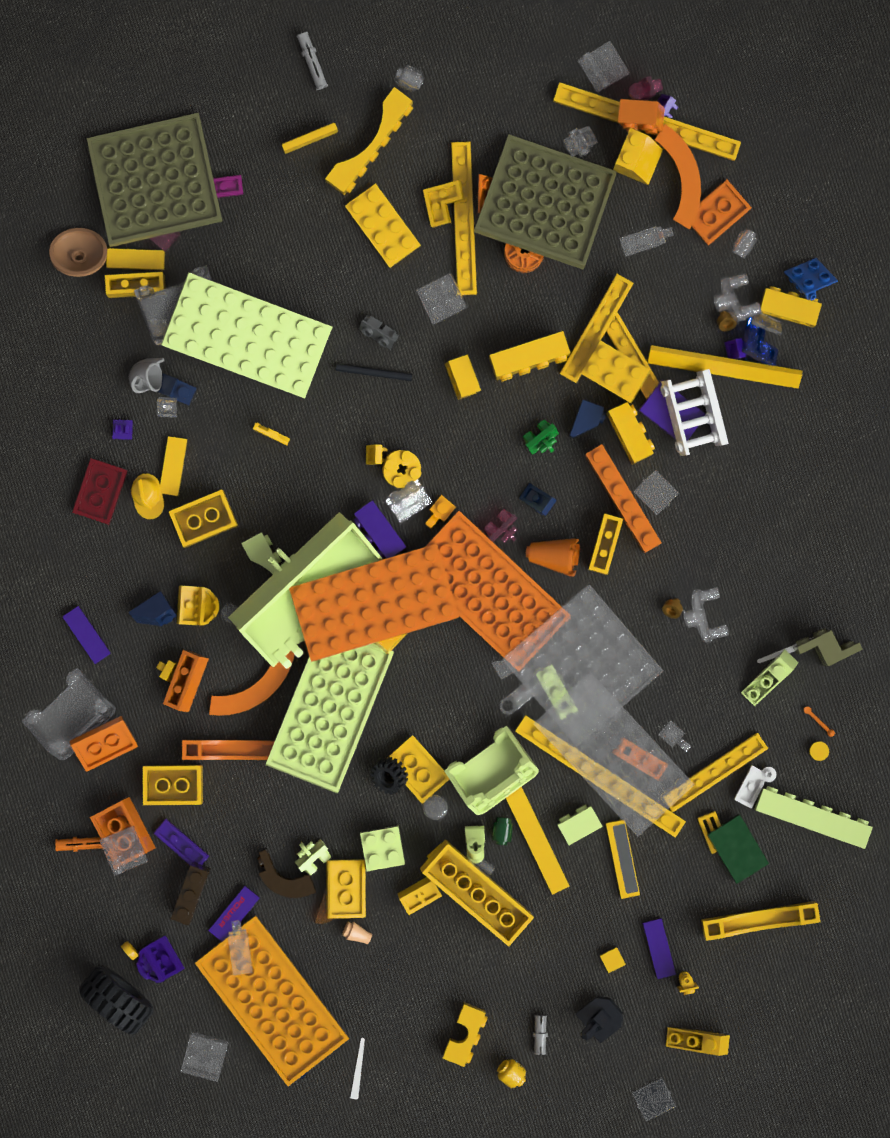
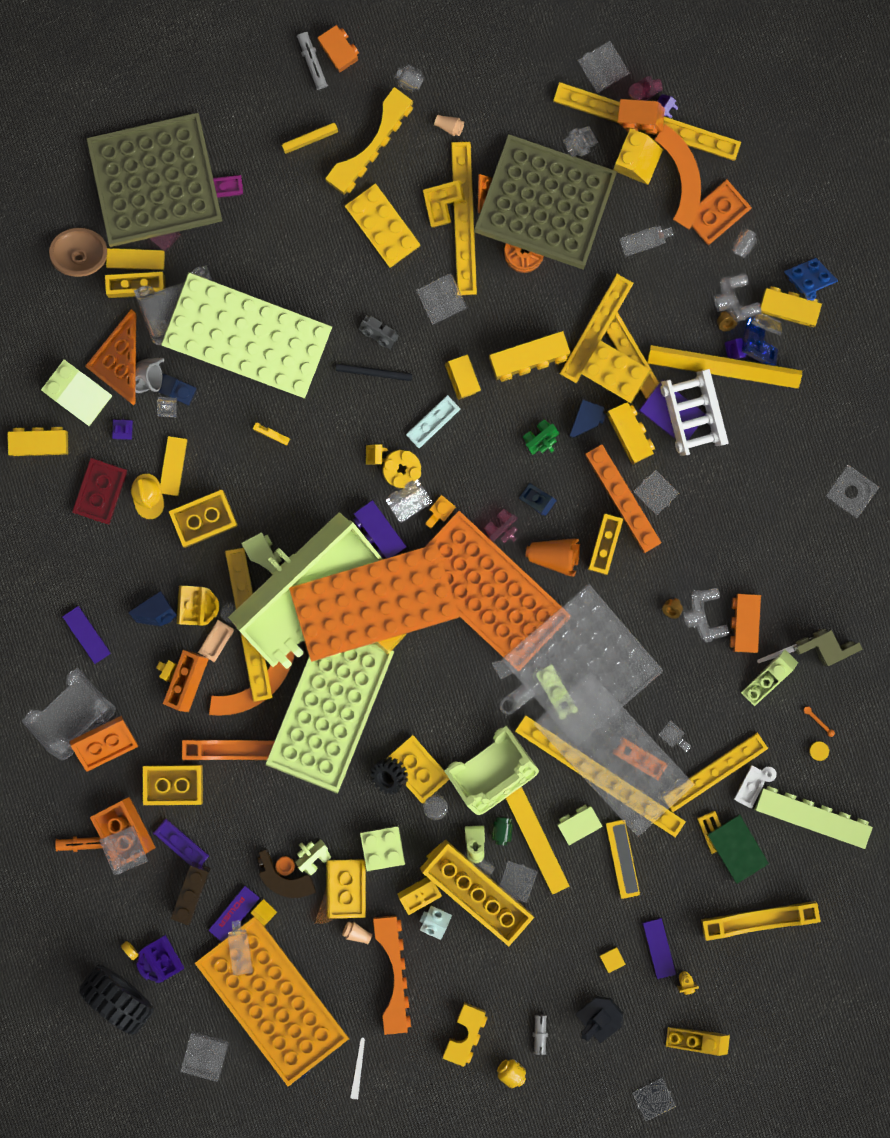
none -> yellow brick [8,427,68,456]
none -> yellowish green slope [41,360,112,426]
none -> orange tile [85,309,136,405]
none -> light nougat tile [198,620,235,662]
none -> yellow tile [225,548,272,702]
none -> yellow tile [251,899,277,926]
none -> orange tile [275,856,295,876]
none -> orange brick [318,25,359,73]
none -> orange arch [373,915,411,1035]
none -> light aqua tile [406,395,461,448]
none -> light aqua brick [420,906,452,940]
none -> light nougat cone [434,115,464,136]
none -> clear piece [499,861,538,903]
none -> orange brick [730,594,761,653]
none -> clear piece [826,465,879,519]

